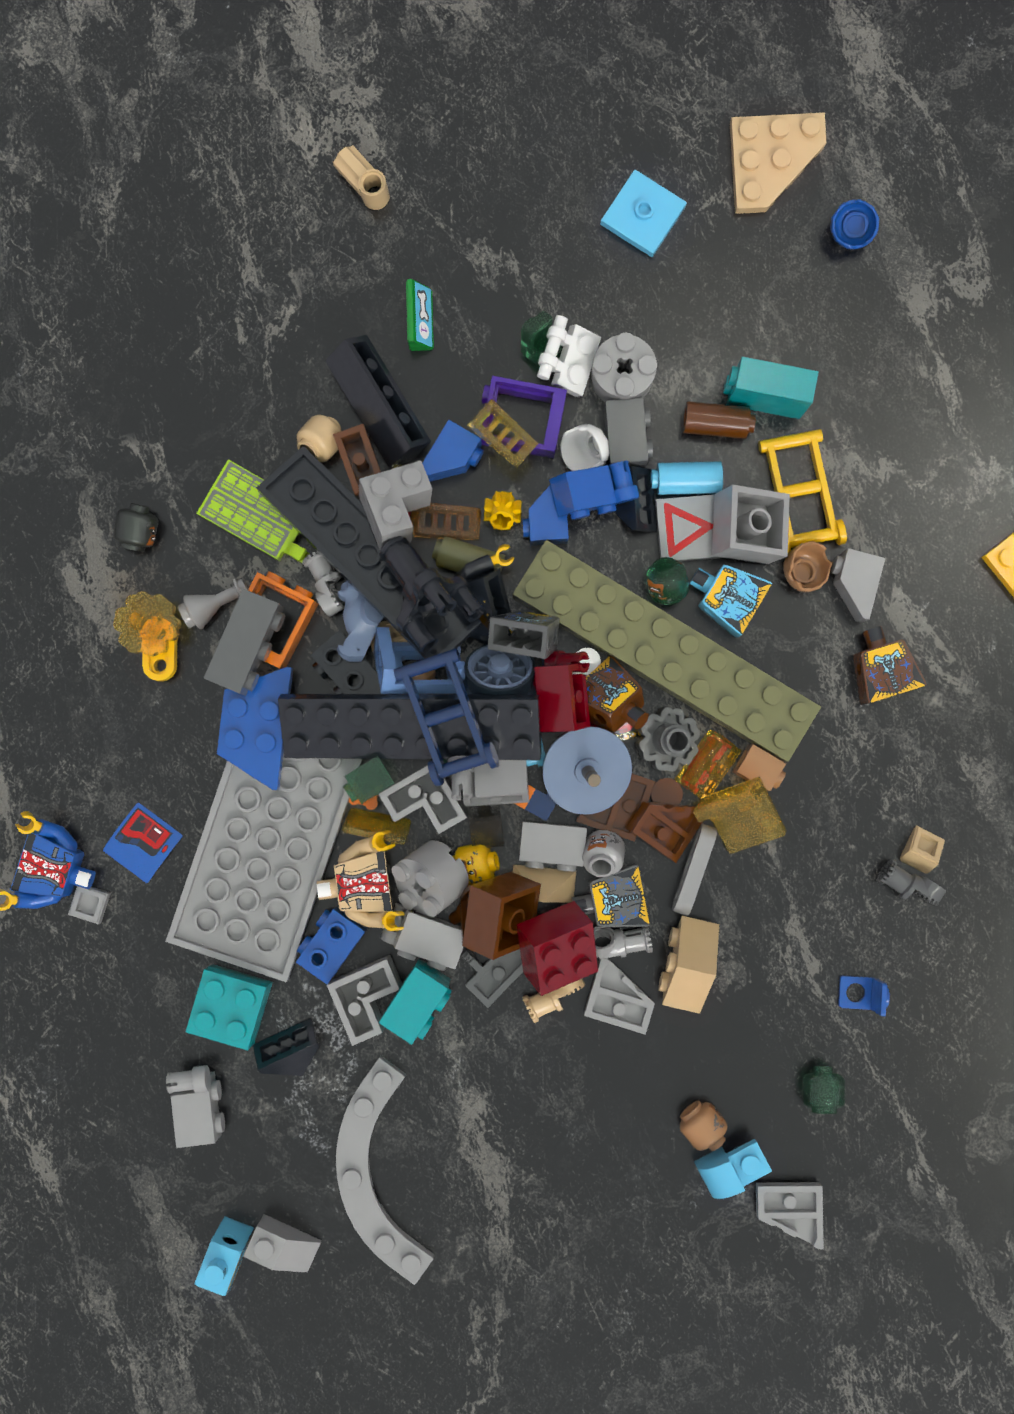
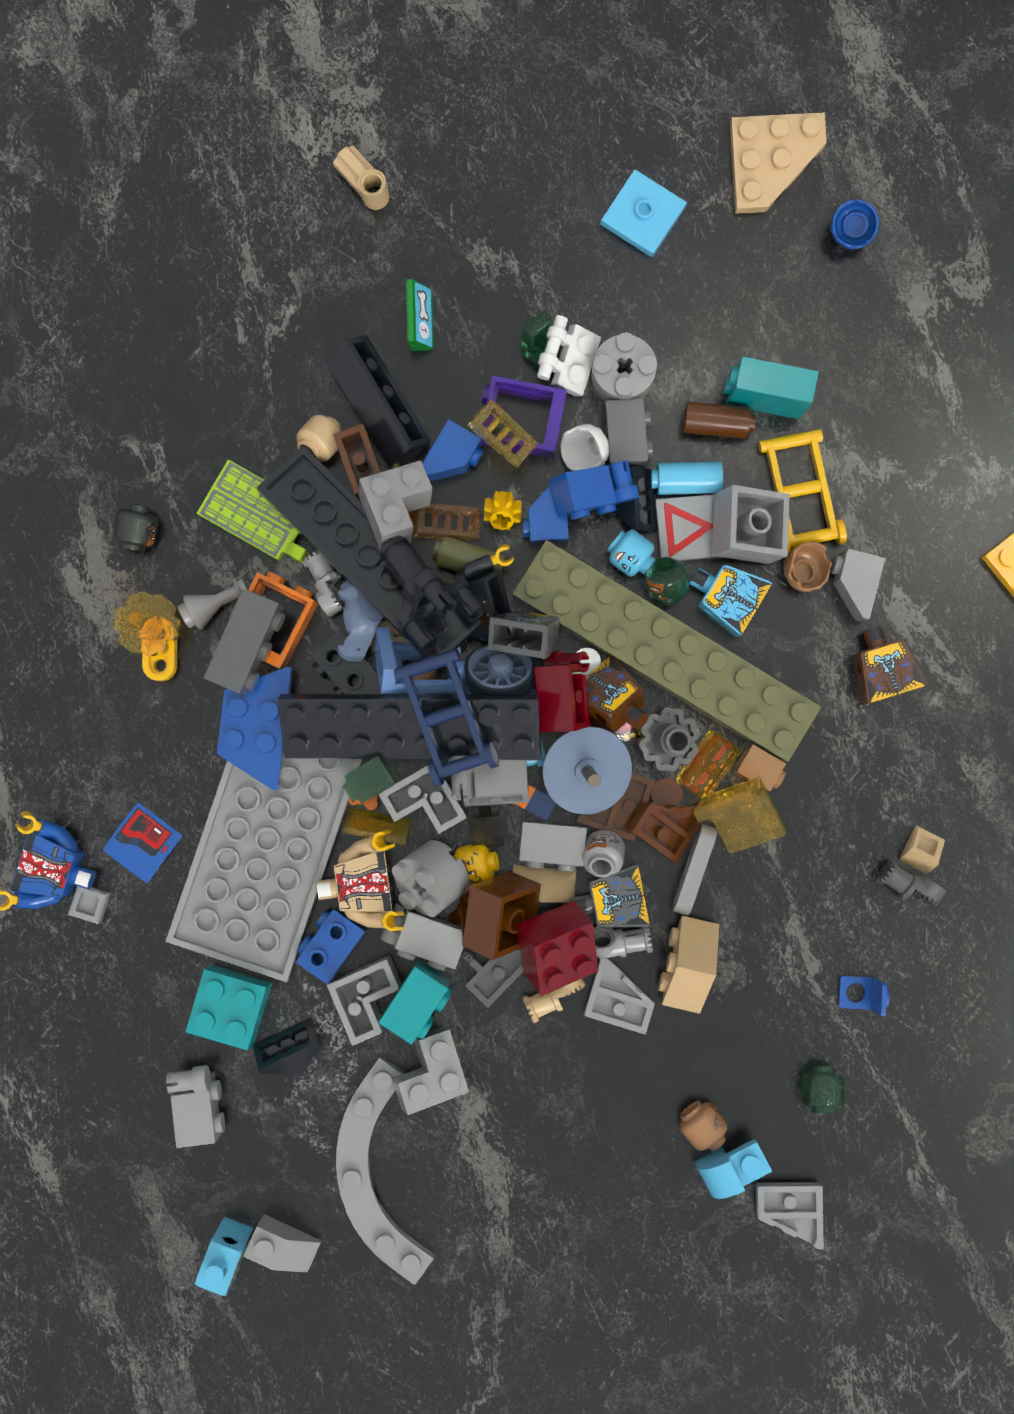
none -> light grey brick [392,1026,469,1115]
none -> medium azure head [607,529,655,577]

